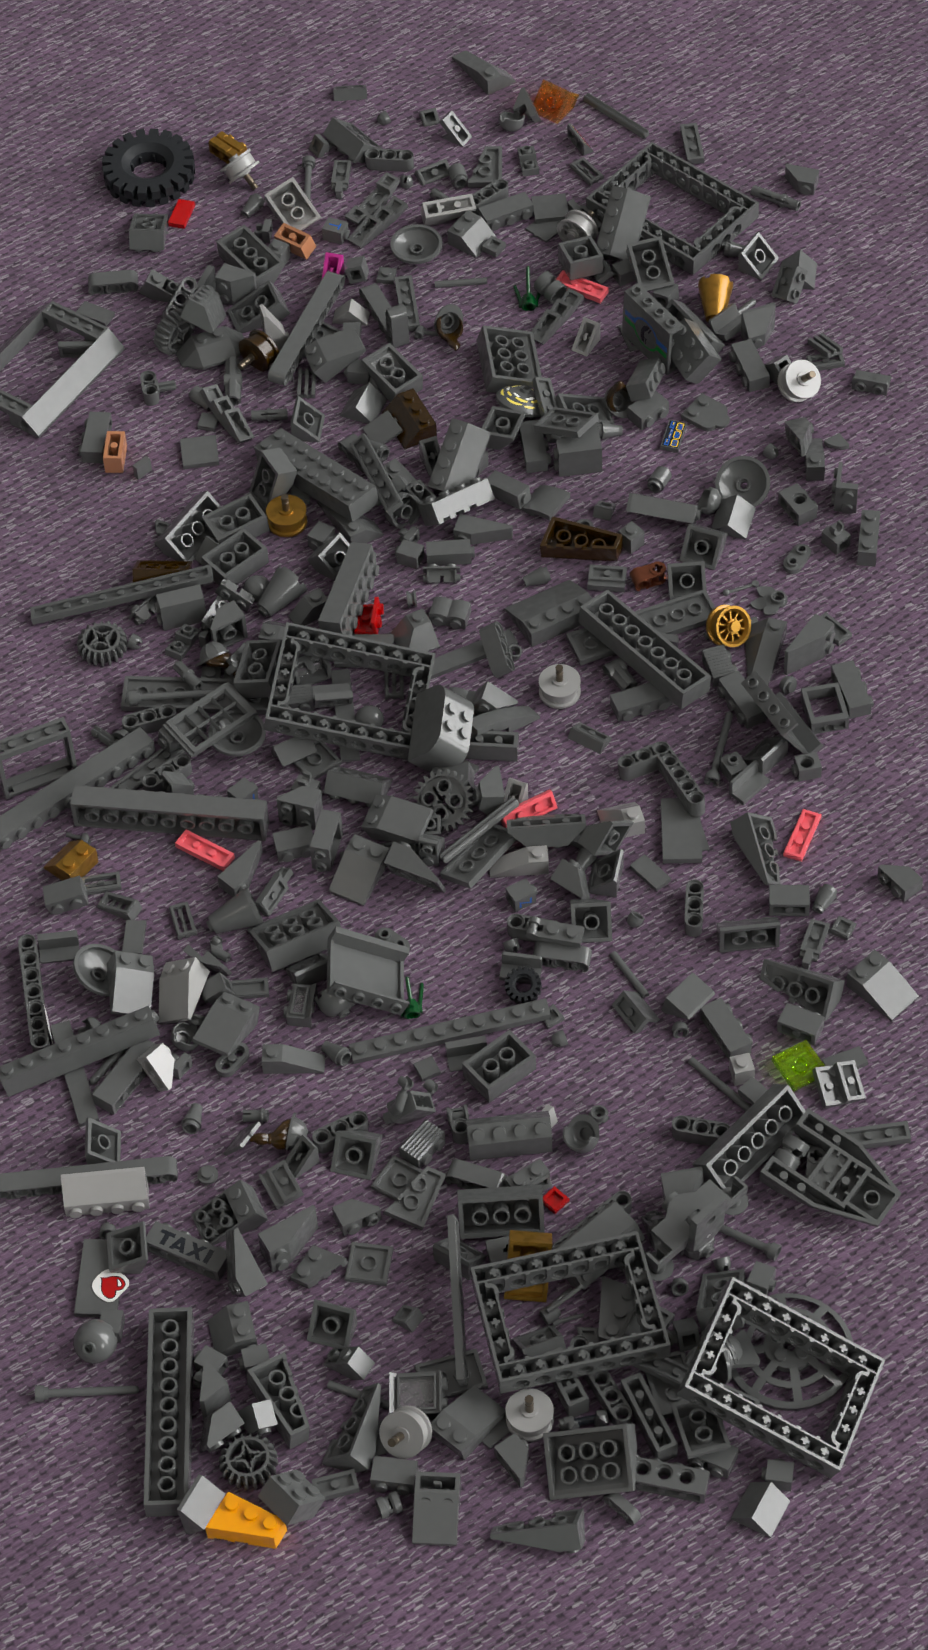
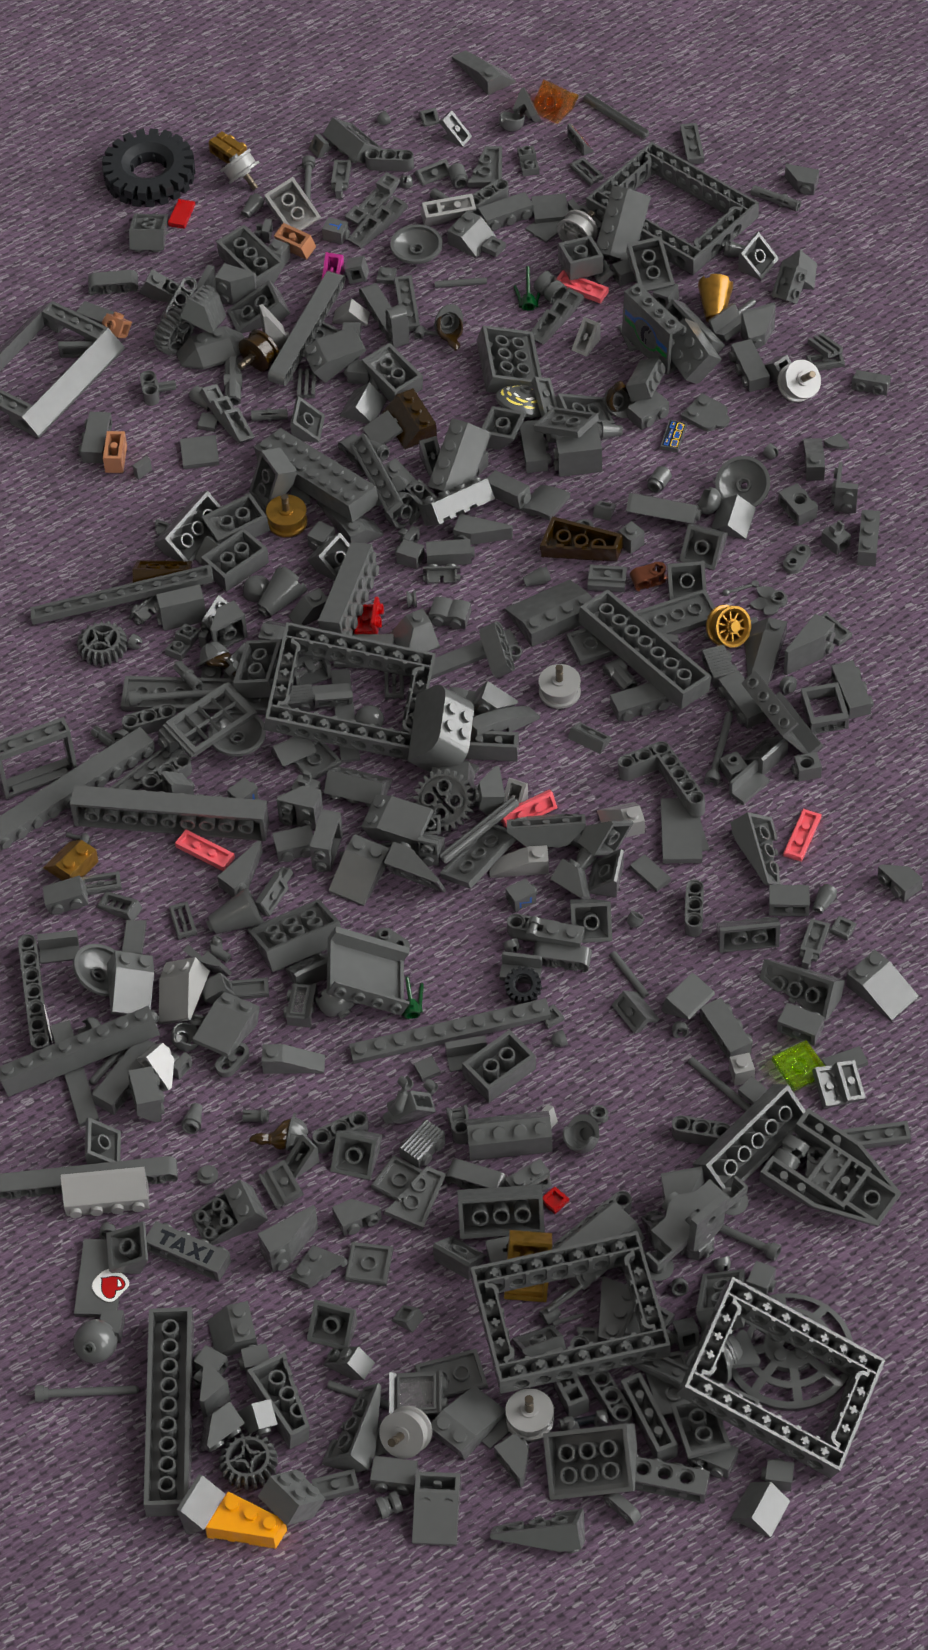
dark grey hinge [215,579,255,612] -> none
dark grey piece [223,1121,261,1156] -> none
dark grey slope [226,1228,267,1297] -> none
dark grey cone [321,1041,351,1066] -> none
dark grey slope [333,84,367,101] -> none
dark grey tile [447,1215,468,1386] -> none
dark grey slope [785,417,814,456] -> none
none -> nougat brick [102,312,132,338]
none -> dark grey slope [128,1066,165,1122]

